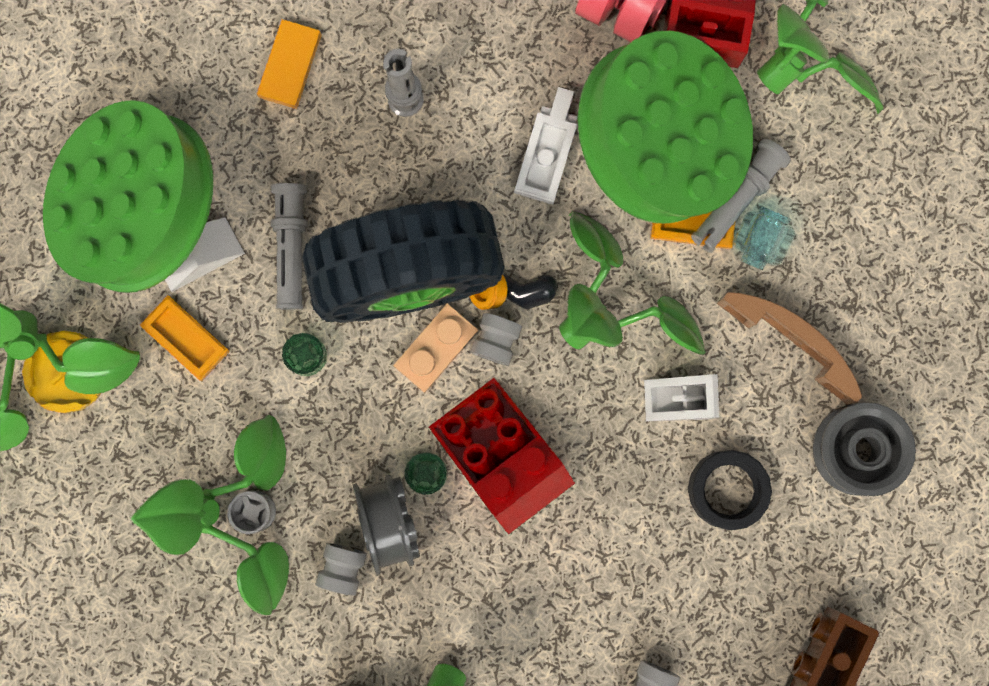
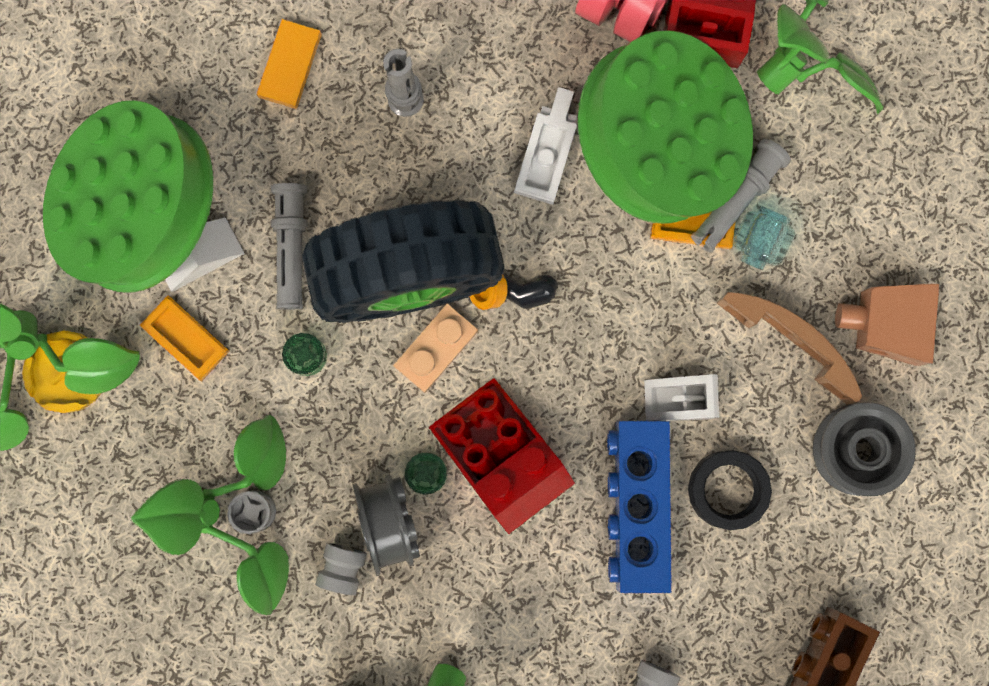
light grey wheel [470,313,522,366] -> none
bright green plant [559,211,706,355] -> none
none -> blue brick [607,421,672,593]
none -> nougat torso [835,284,940,366]

